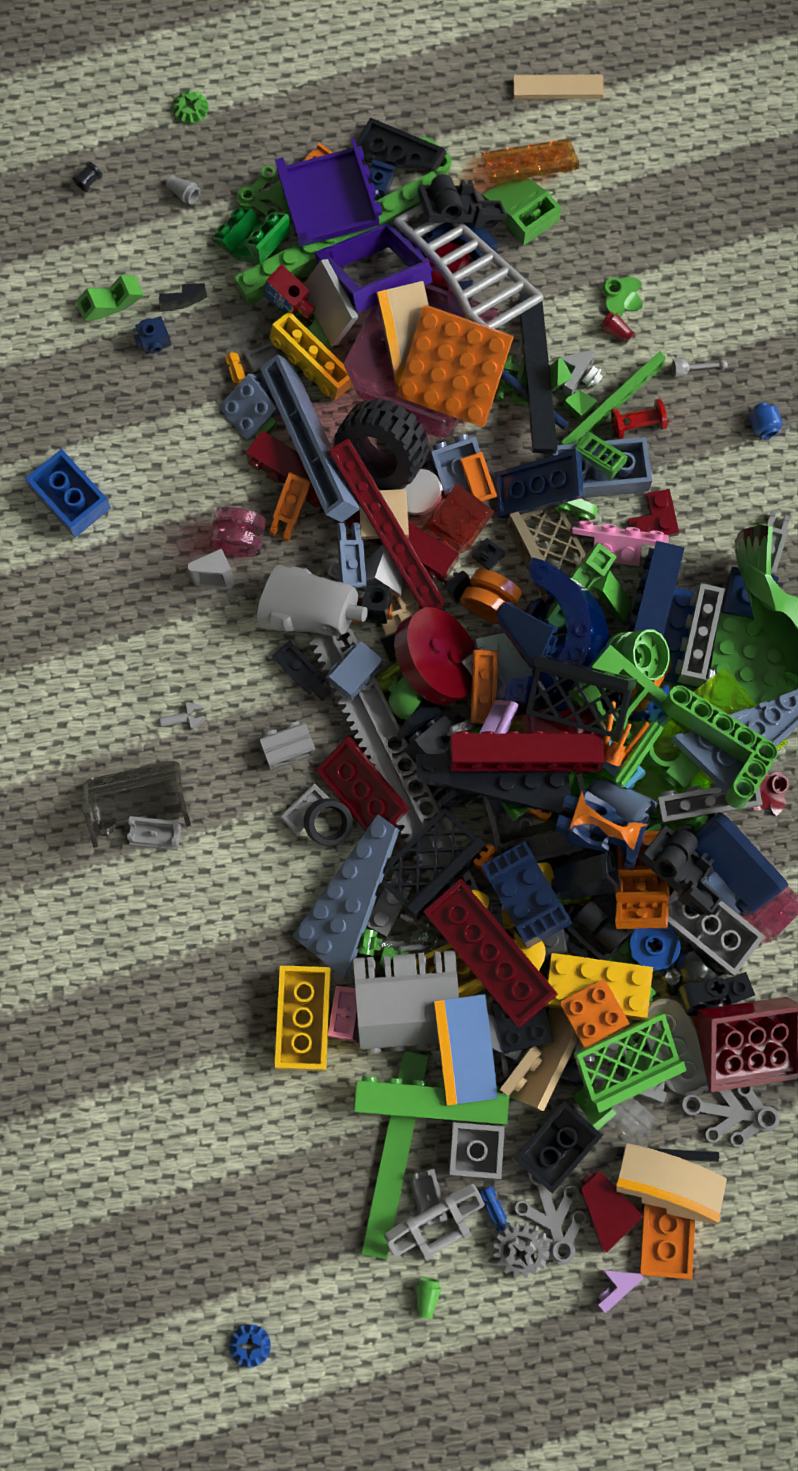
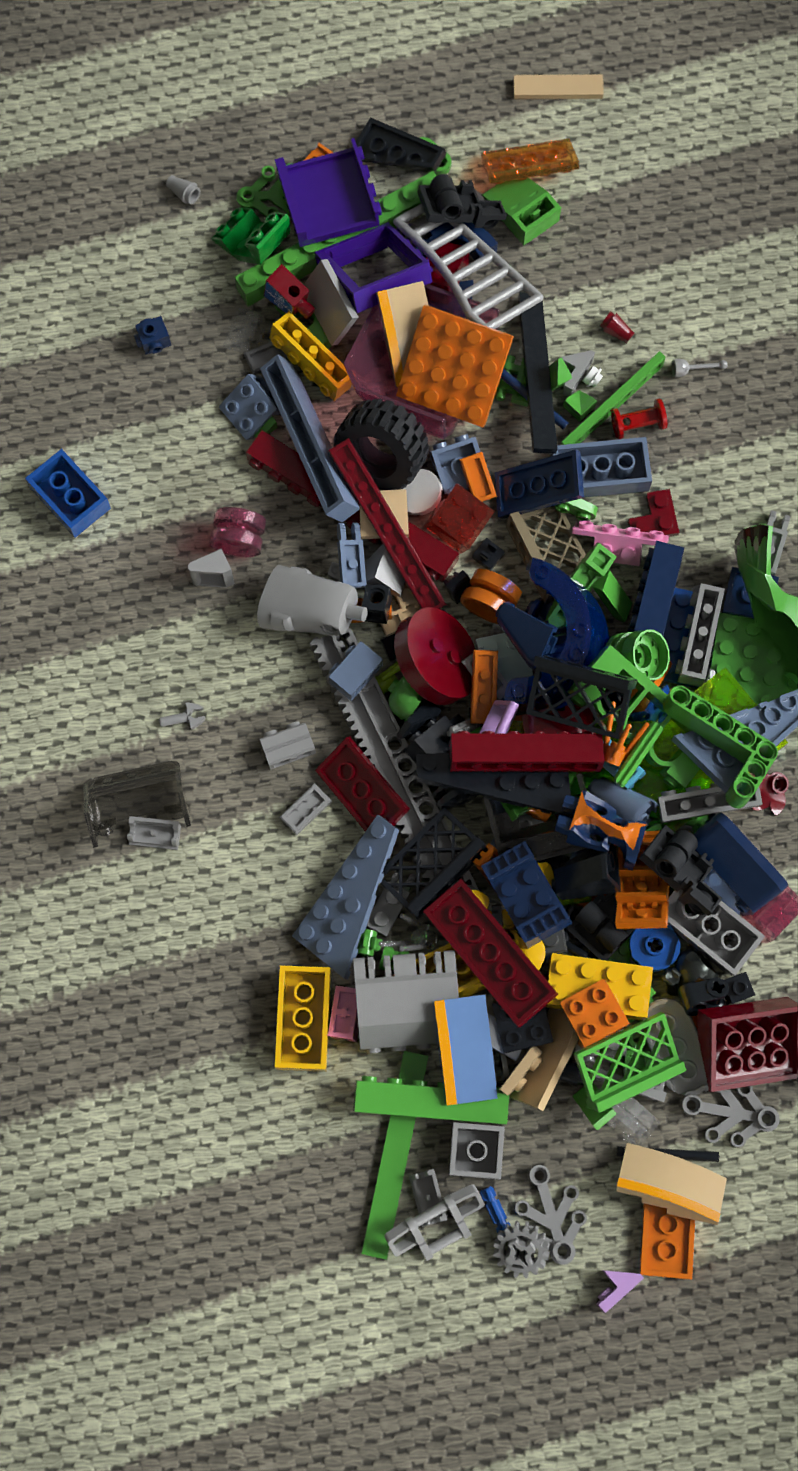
black bush [72,161,102,192] -> none
bright green brick [76,275,144,321] -> none
black slope [159,283,207,312] -> none
bright green gear [172,89,208,124] -> none
light orange axle [225,352,245,388] -> none
blue gear [229,1324,271,1368] -> none
orange hinge [269,472,312,542] -> none
black hinge [272,640,329,701] -> none
black tyre [304,798,353,846] -> none
dark blue brick [368,159,394,200] -> none
bright green cone [416,1277,441,1318] -> none
black slope [514,1099,604,1194] -> none
bright green slope [574,432,628,479] -> none
dark red slope [579,1170,643,1253] -> none
bright green plate [602,277,643,317] -> none
blue head [749,402,783,439] -> none

